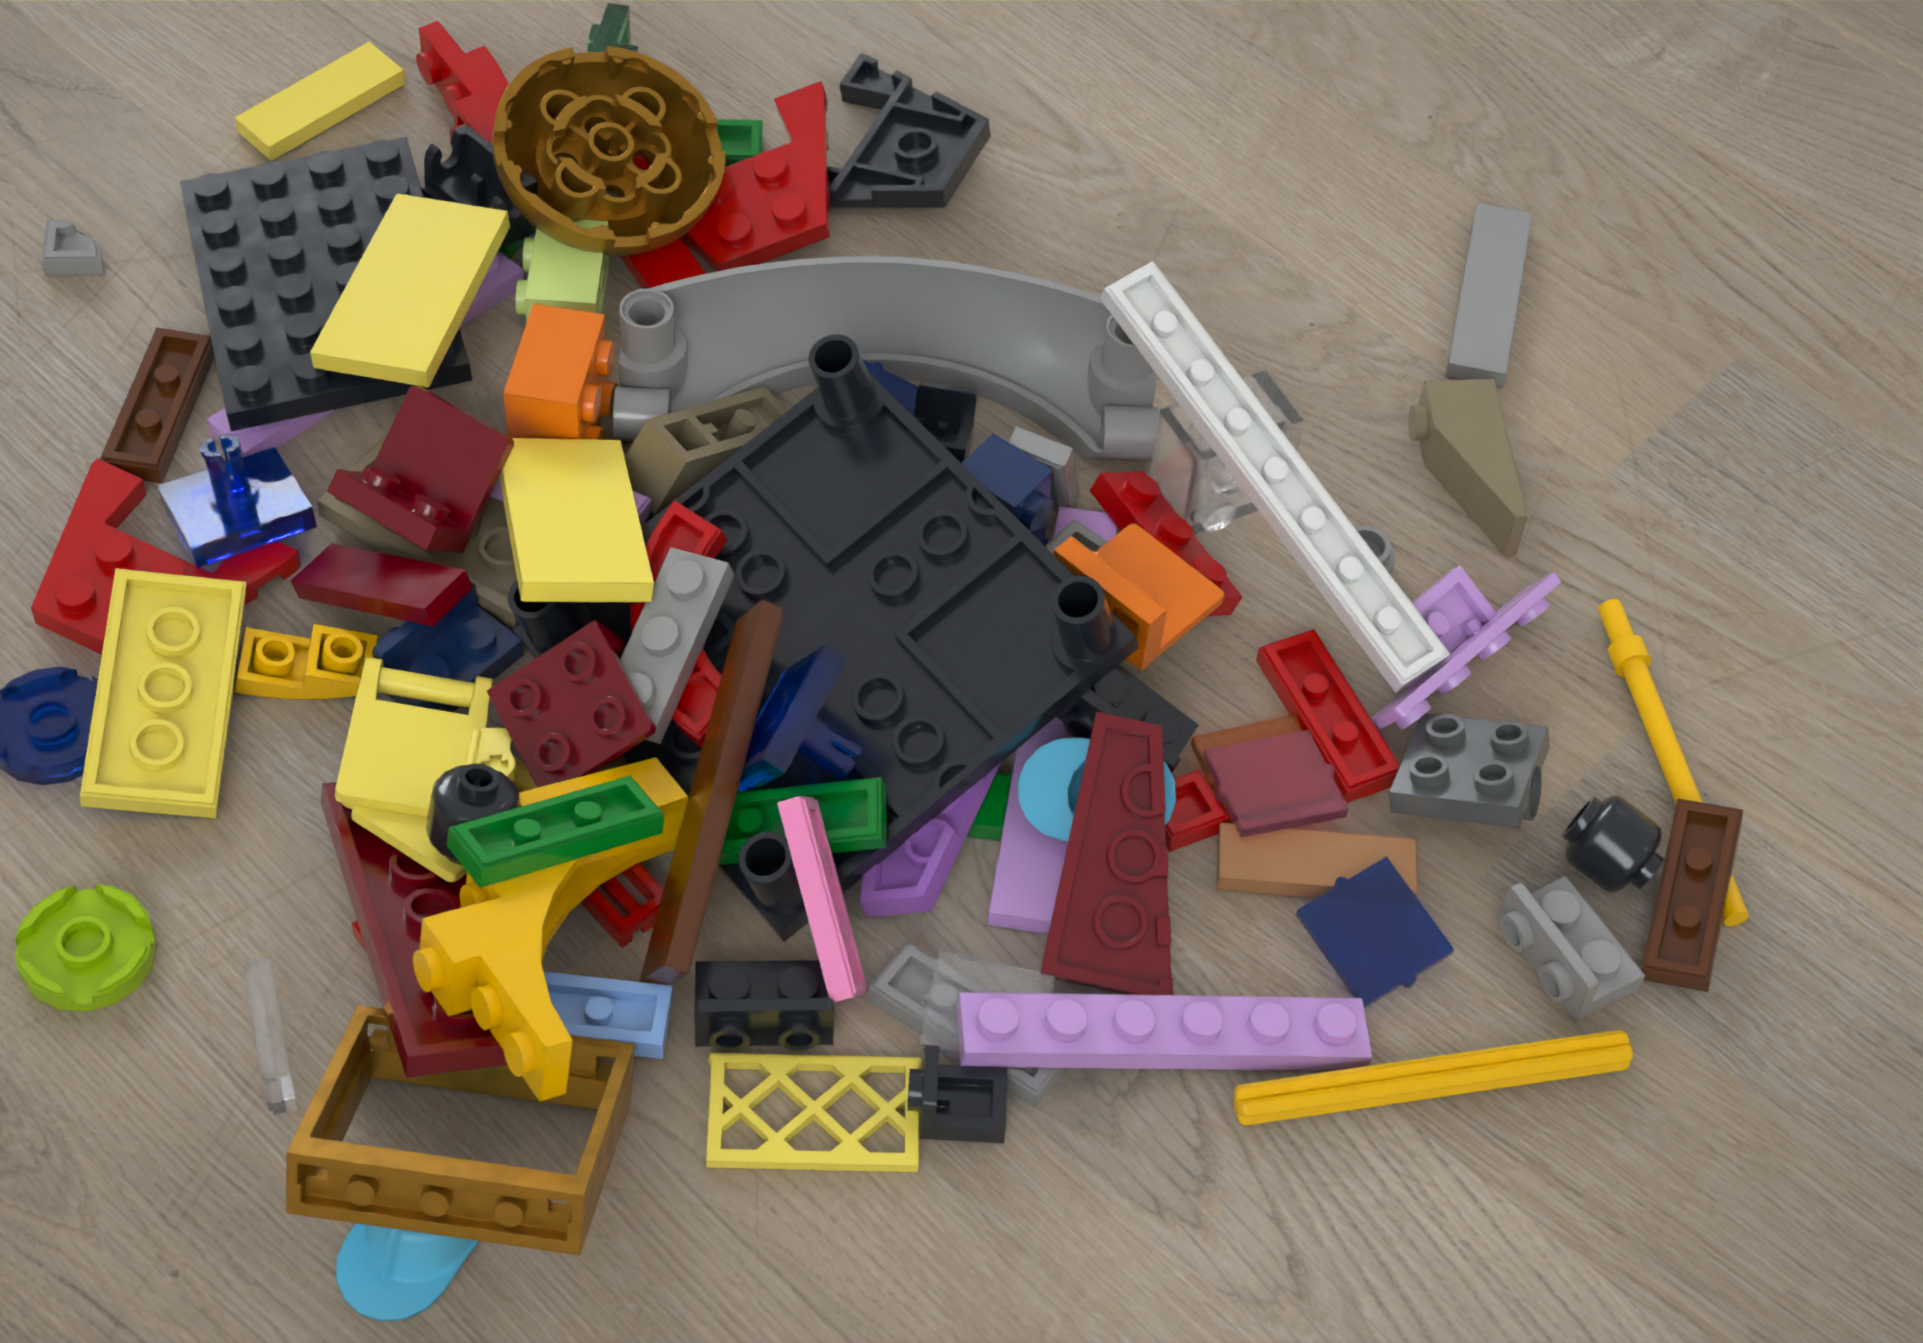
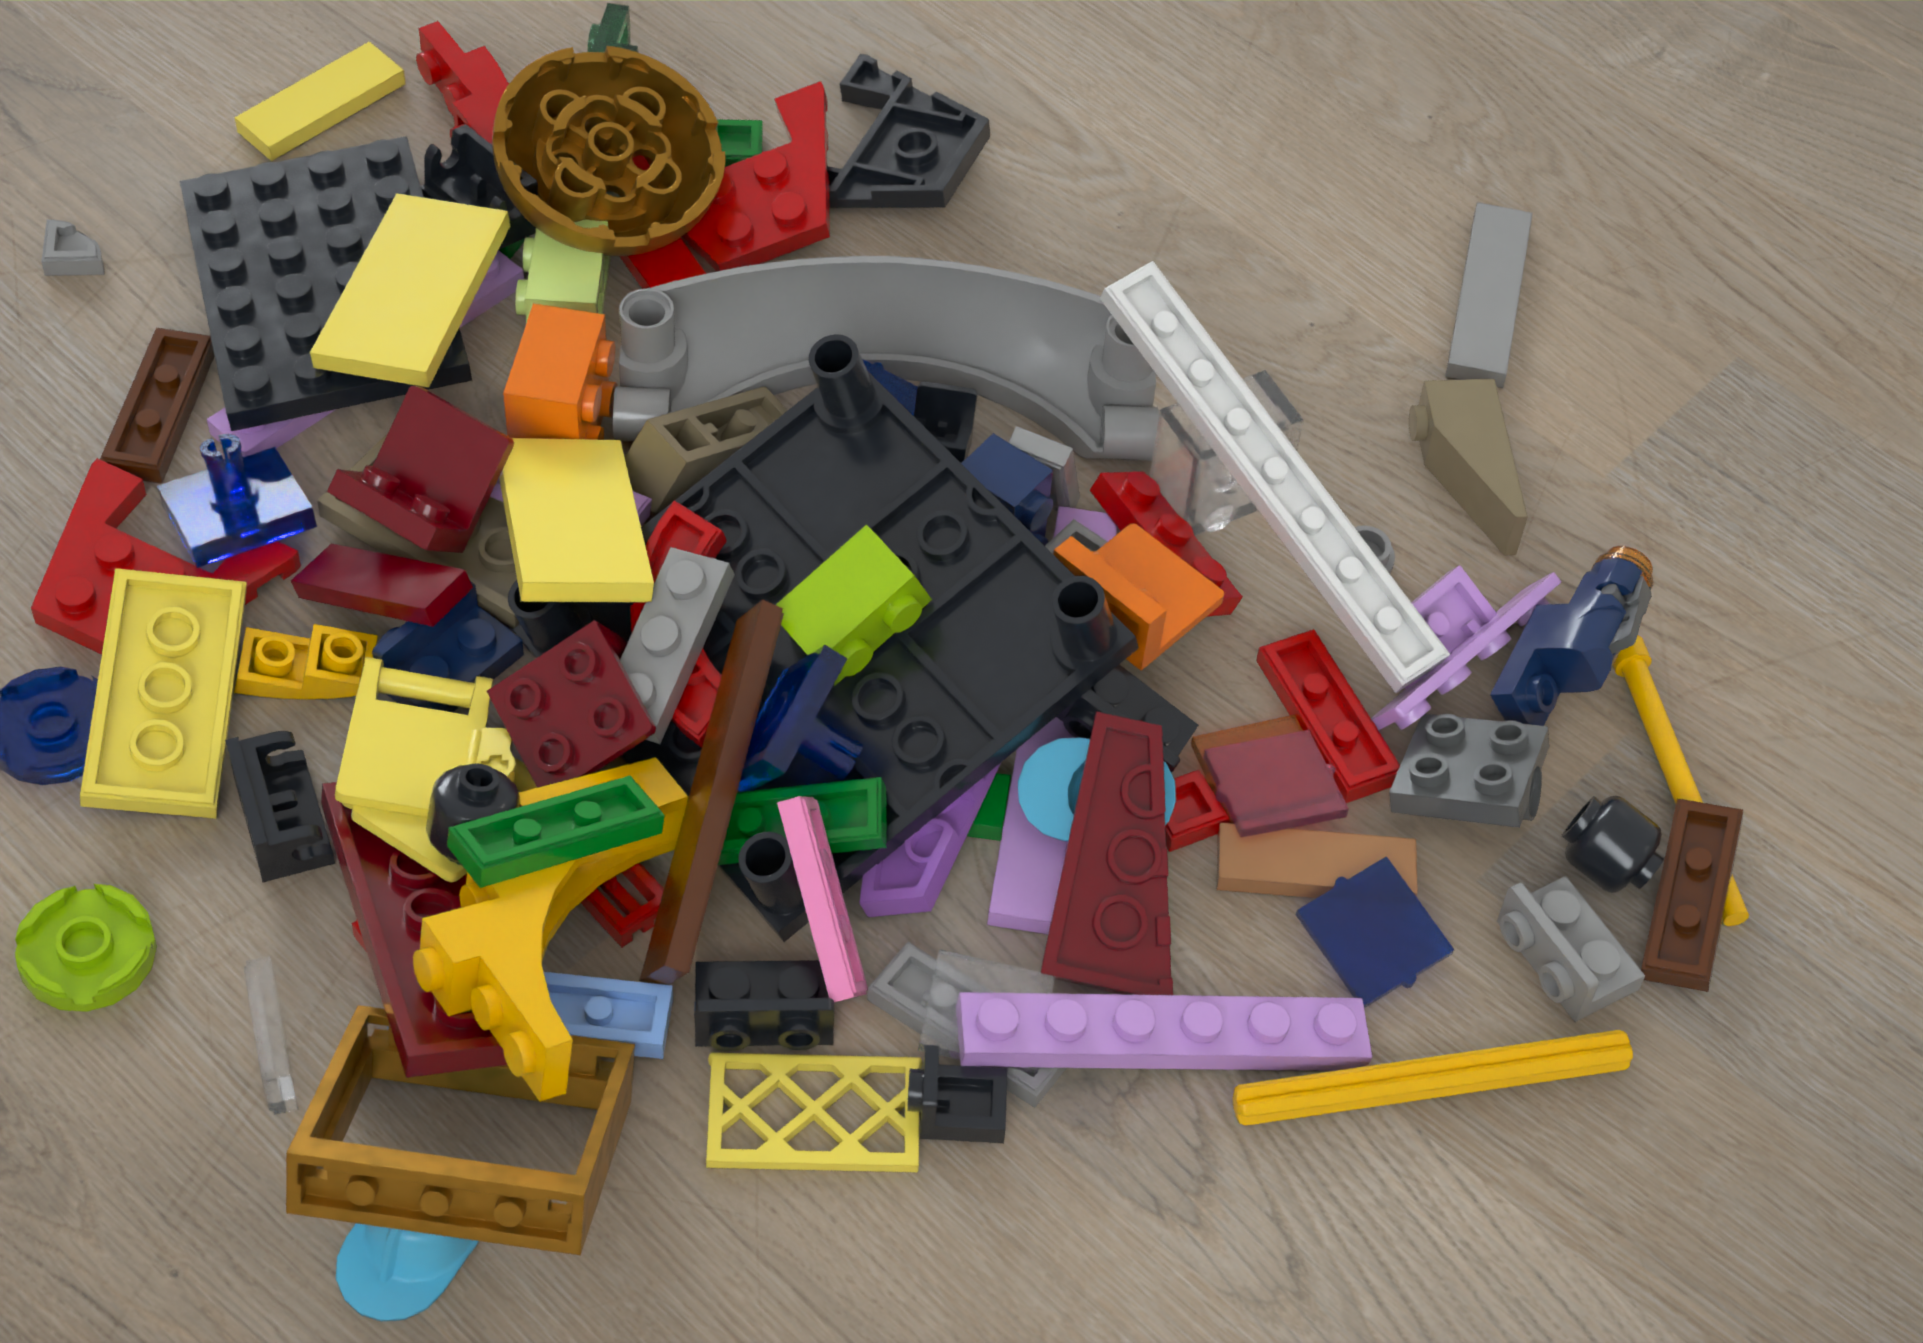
none -> black hinge [225,731,335,883]
none -> lime brick [776,524,932,686]
none -> dark blue plate [1490,546,1654,726]

